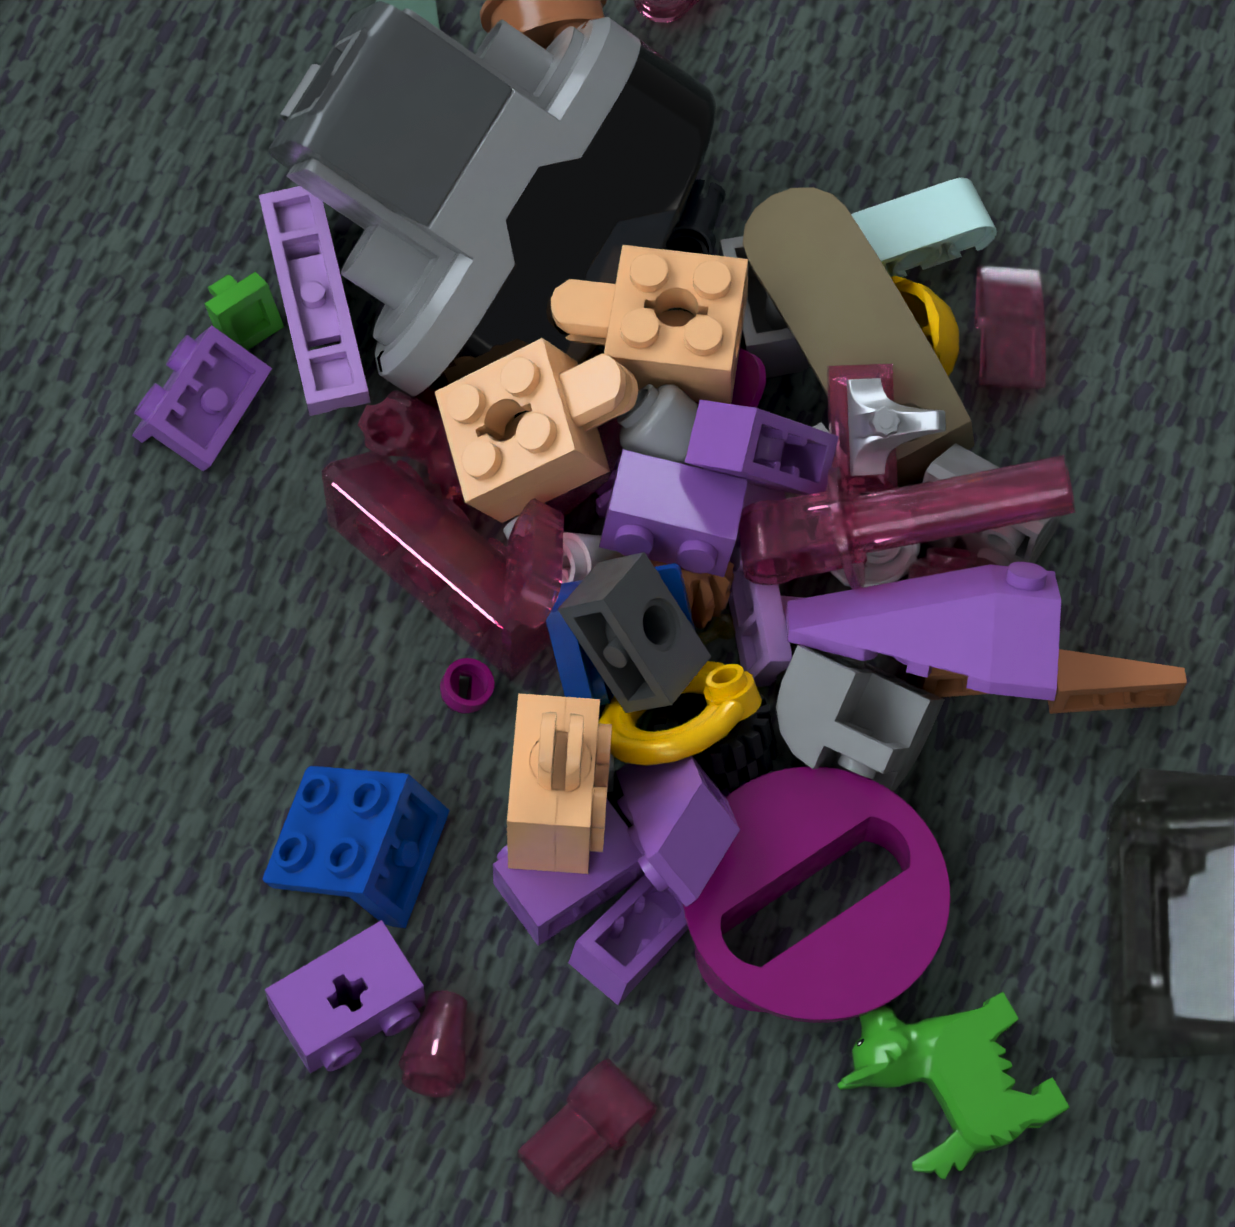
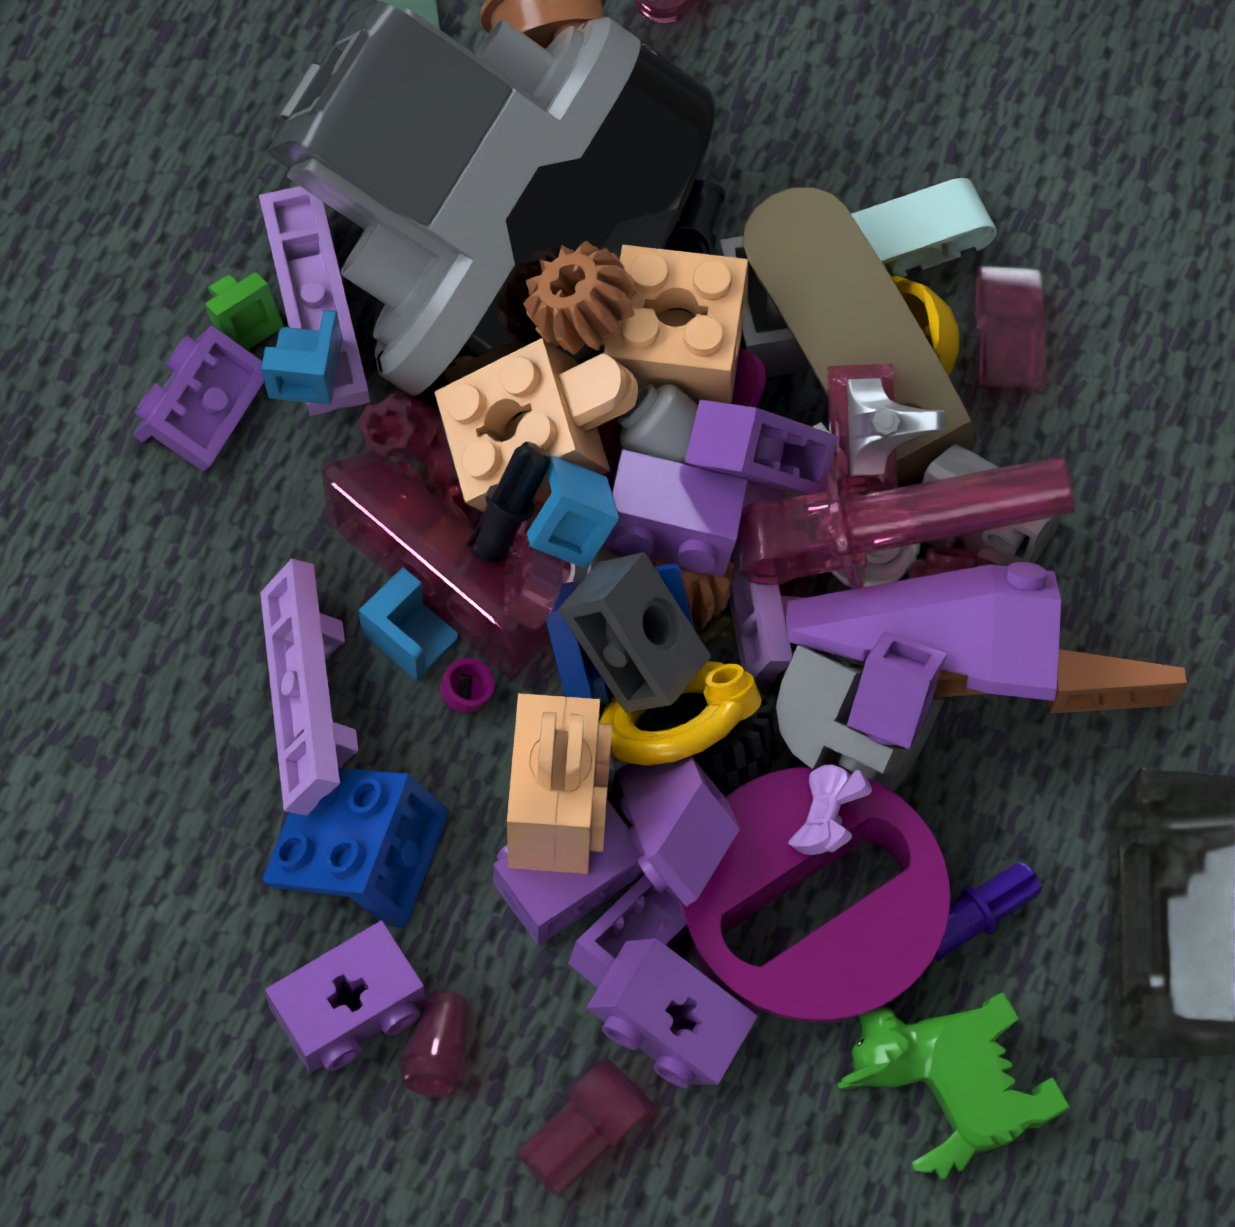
none -> lavender hinge [260,559,358,816]
none -> dark azure panel [261,310,343,405]
none -> dark azure panel [359,567,458,681]
none -> black axle [468,441,551,564]
none -> nougat gear [523,241,637,355]
none -> dark azure panel [527,456,619,569]
none -> medium lavender brick [586,938,758,1089]
none -> lavender piece [788,765,872,855]
none -> medium lavender brick [847,631,947,749]
none -> dark purple axle [933,862,1042,961]

